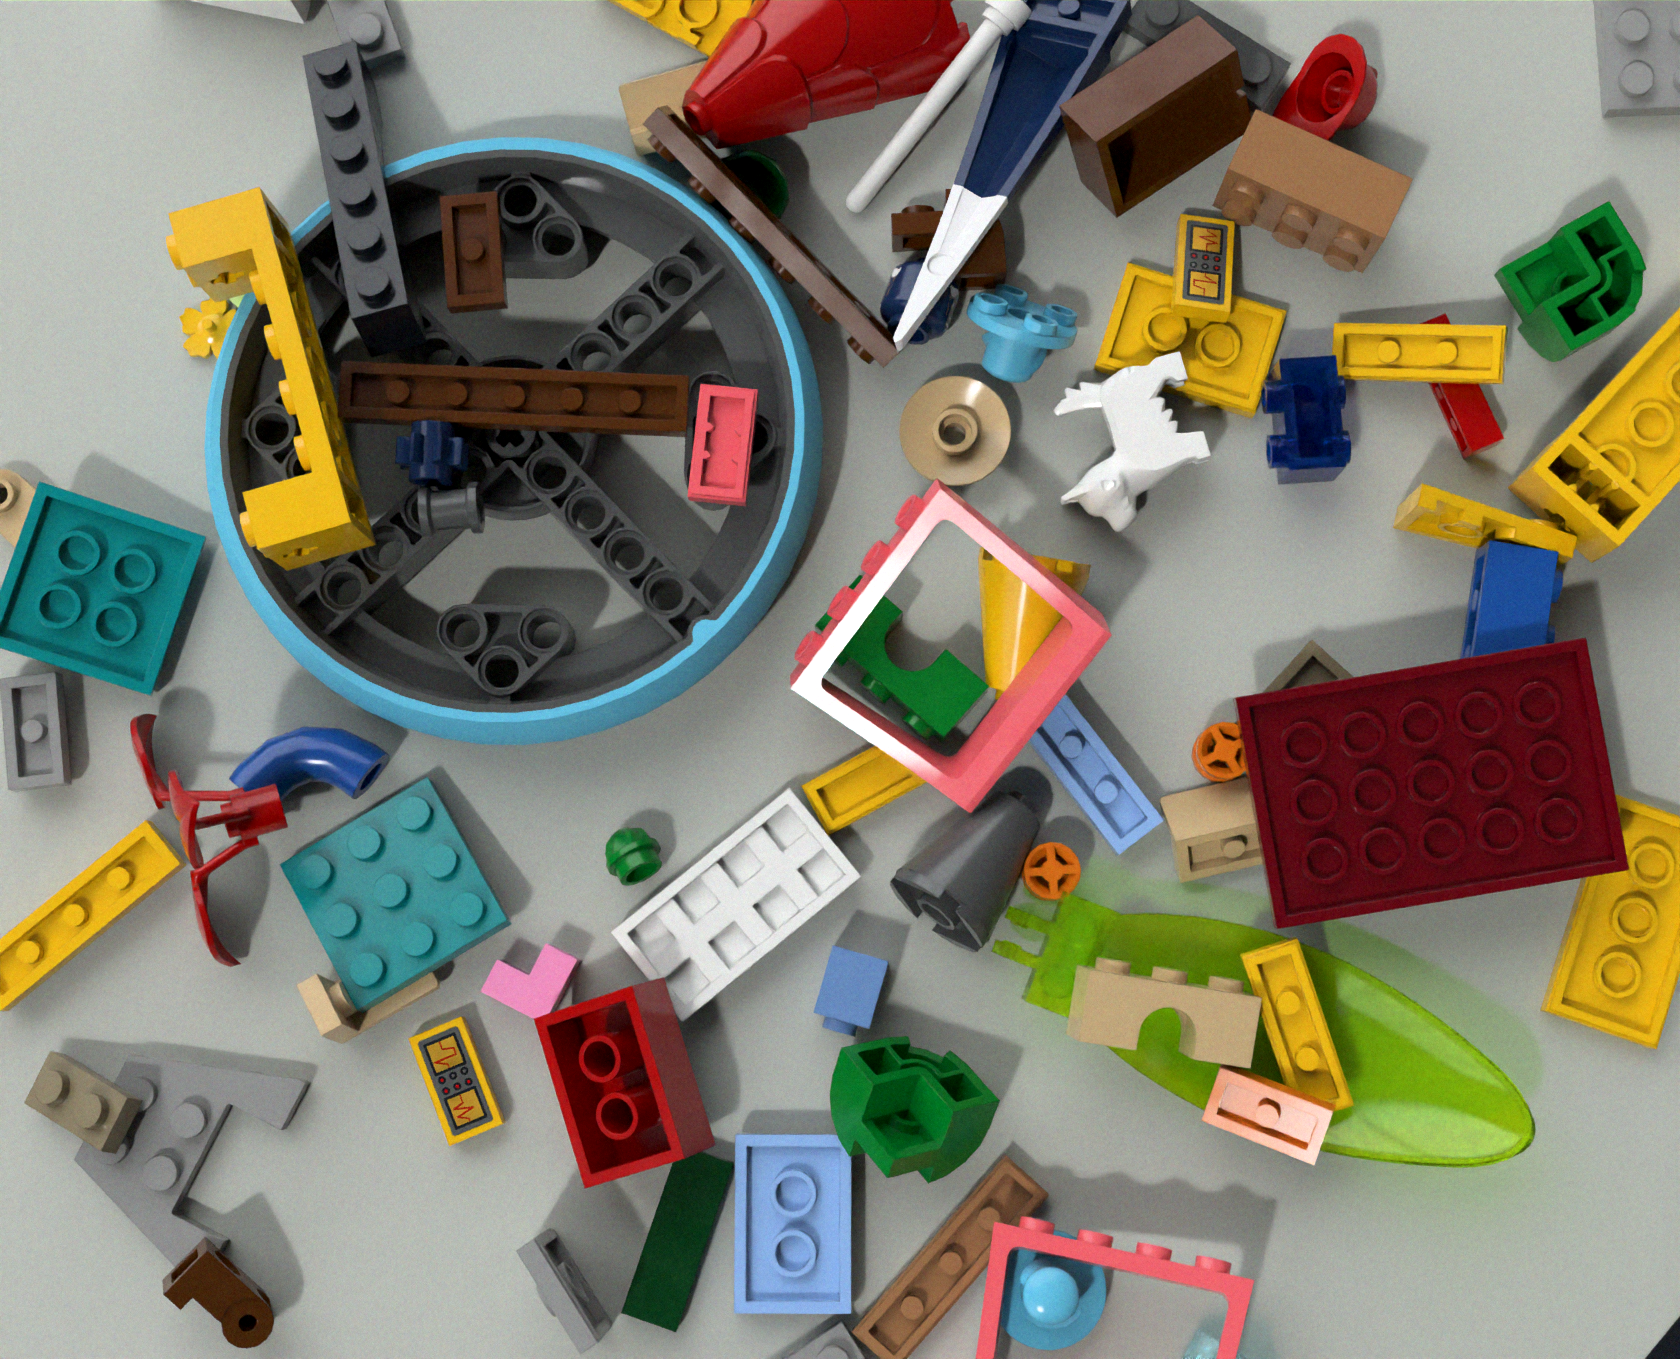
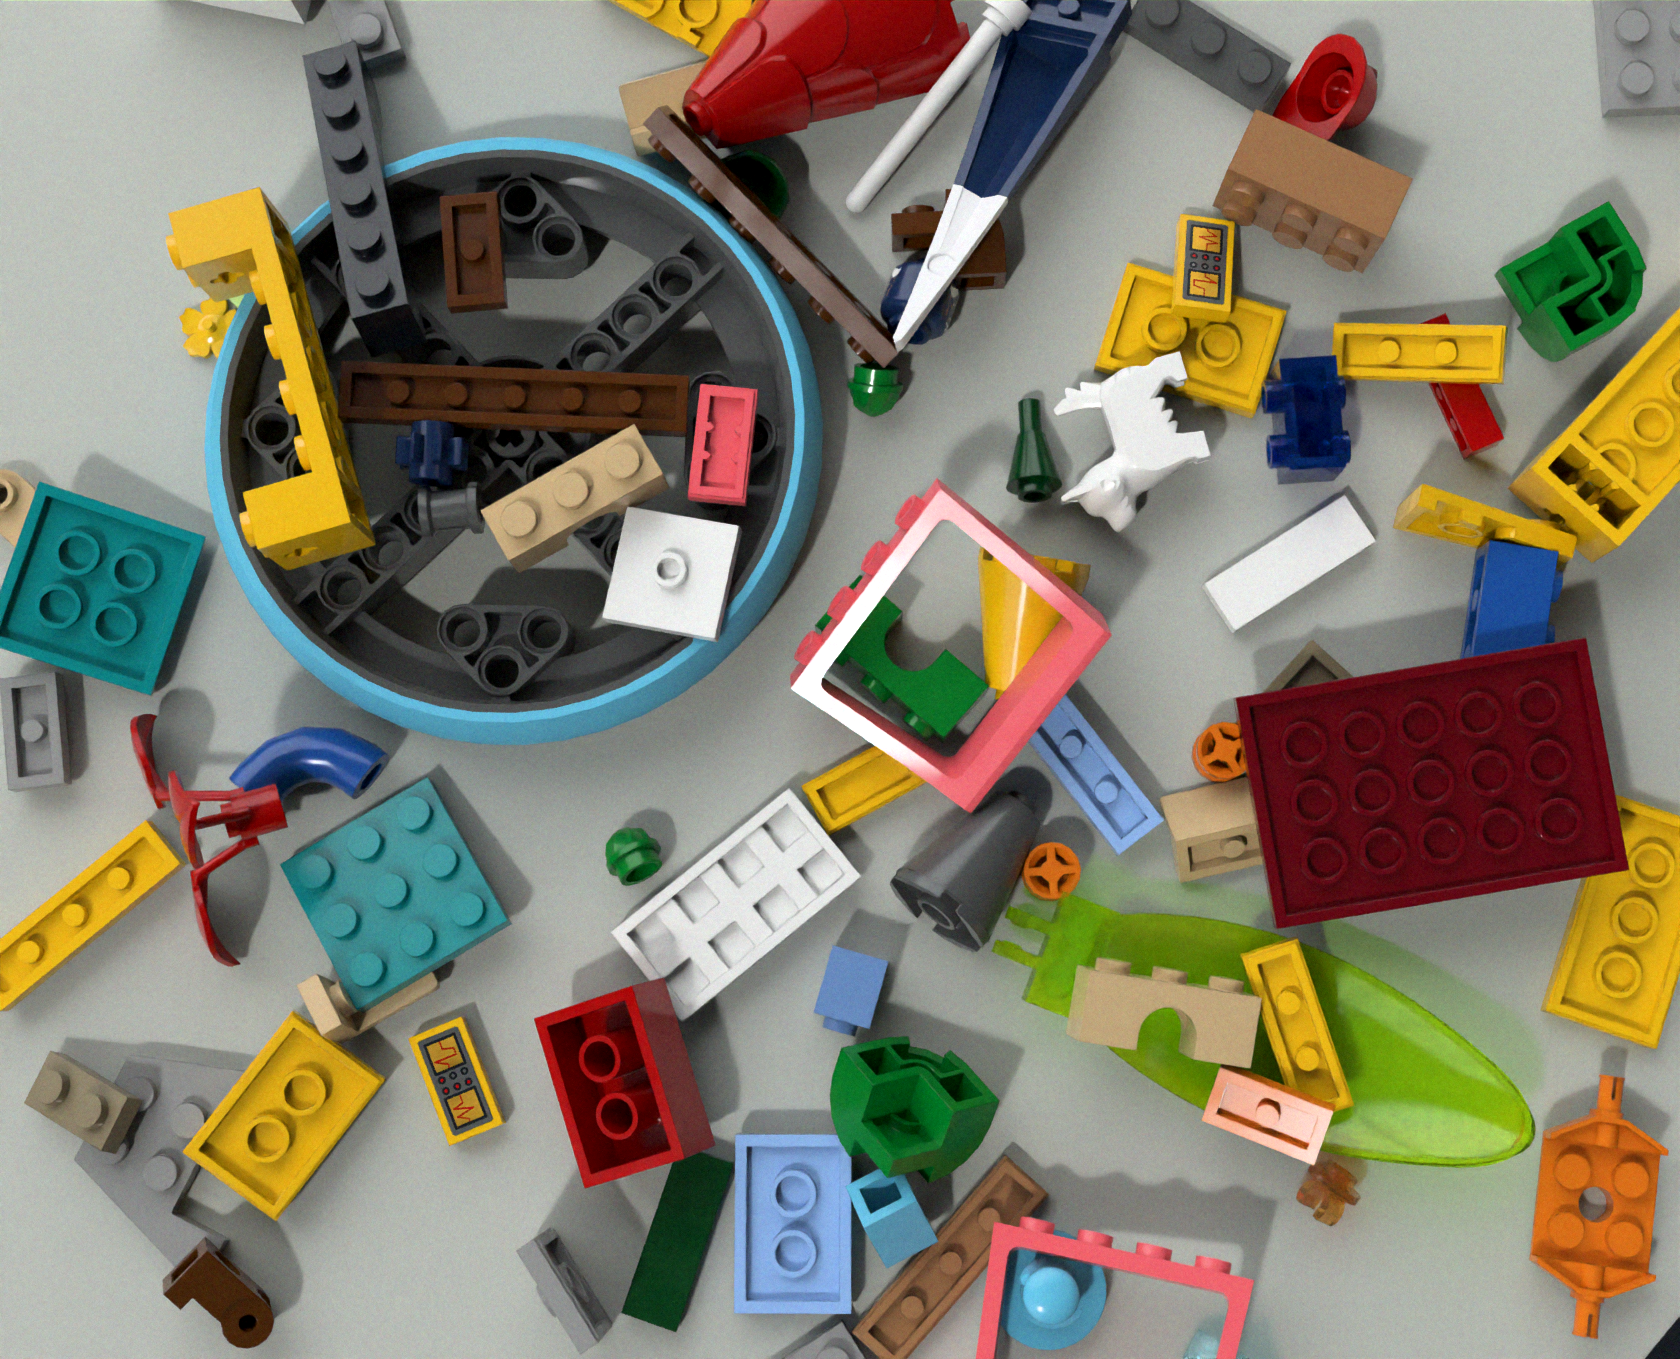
bright pink piece [480,943,581,1019] -> none
tan dish [899,376,1011,487] -> none
medium azure plate [966,284,1078,383] -> none
reddish brown piece [1059,15,1251,218] -> none
none -> yellow tile [182,1009,386,1221]
none -> tan arch [480,424,669,573]
none -> white plate [602,506,742,642]
none -> medium azure brick [845,1169,939,1269]
none -> green plate [847,363,903,417]
none -> dark green cone [1006,398,1062,503]
none -> white tile [1202,495,1376,634]
none -> clear orange plate [1296,1160,1361,1227]
none -> orange plate [1529,1074,1669,1339]

